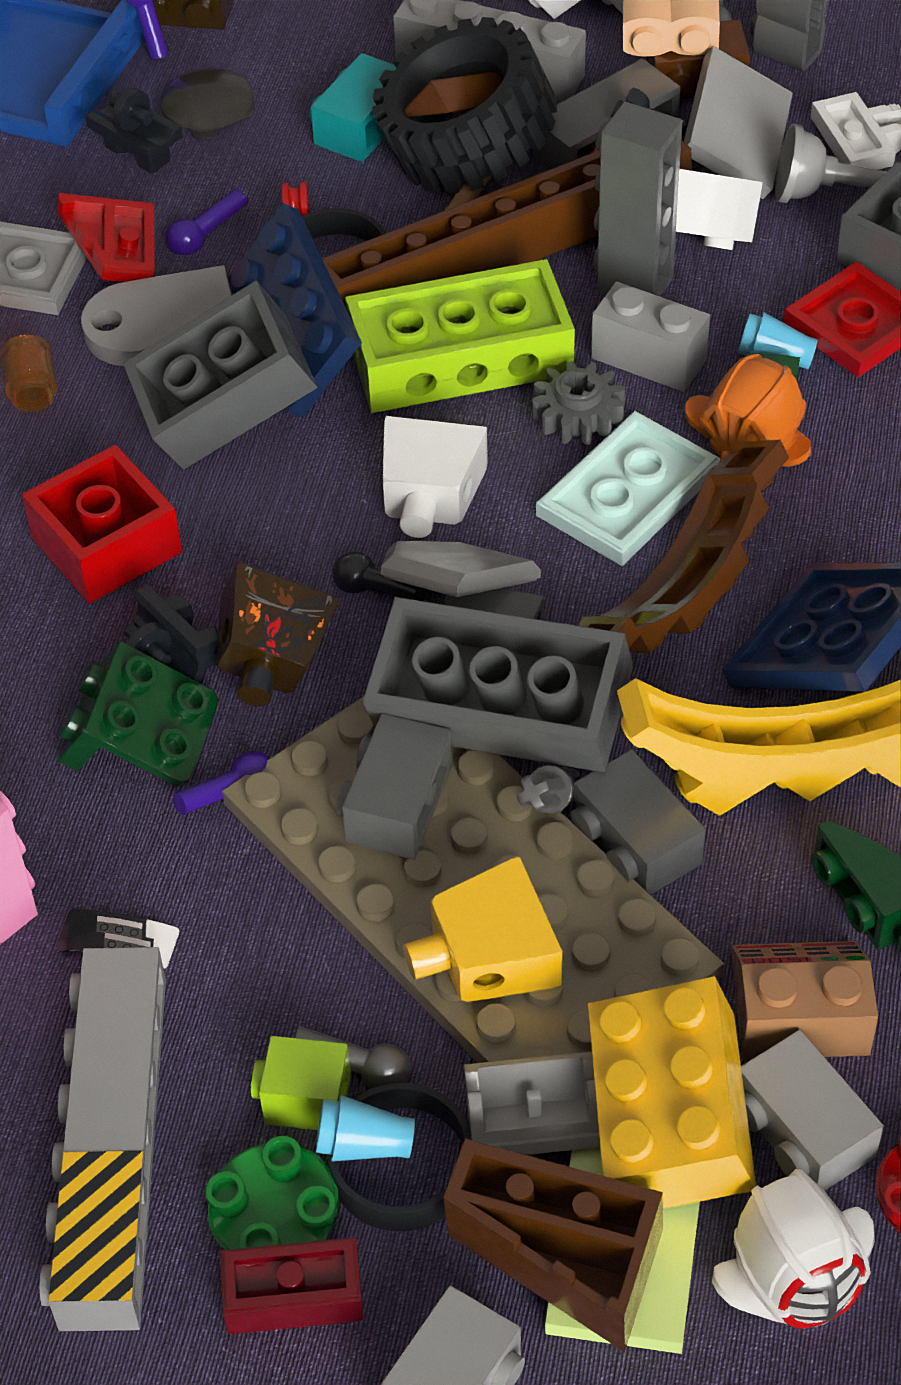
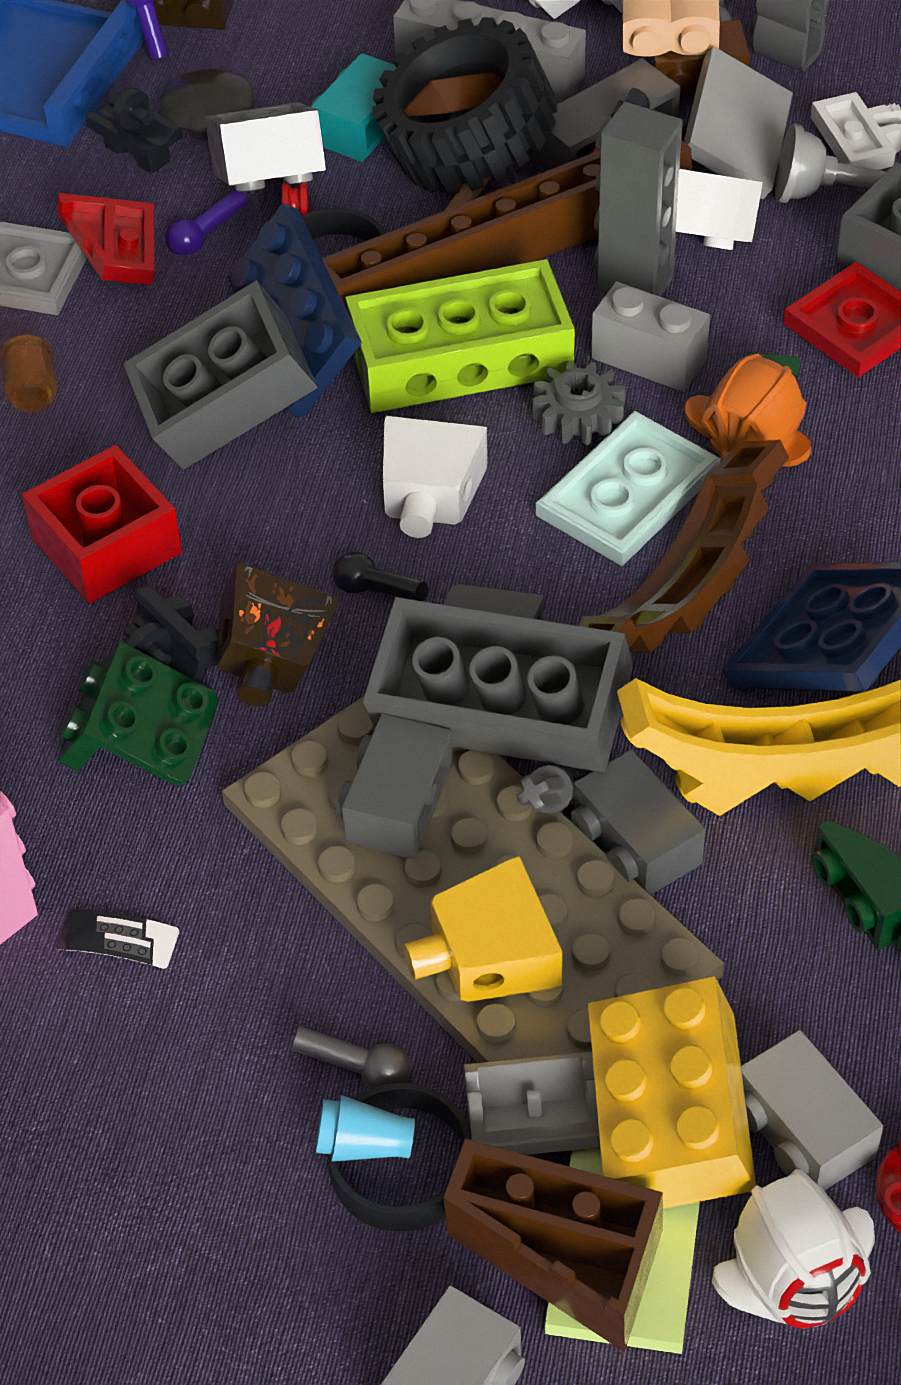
light grey brick [40,947,166,1331] -> none
light grey tile [81,265,232,366] -> none
dark purple bar [173,751,270,815] -> none
green dish [206,1136,339,1250] -> none
dark red slope [220,1237,363,1334] -> none
lime brick [251,1036,351,1130] -> none
light grey tile [381,541,541,597] -> none
medium nougat slope [731,941,878,1060] -> none
medium azure cone [737,312,818,369] -> none
none -> brick [205,102,326,191]

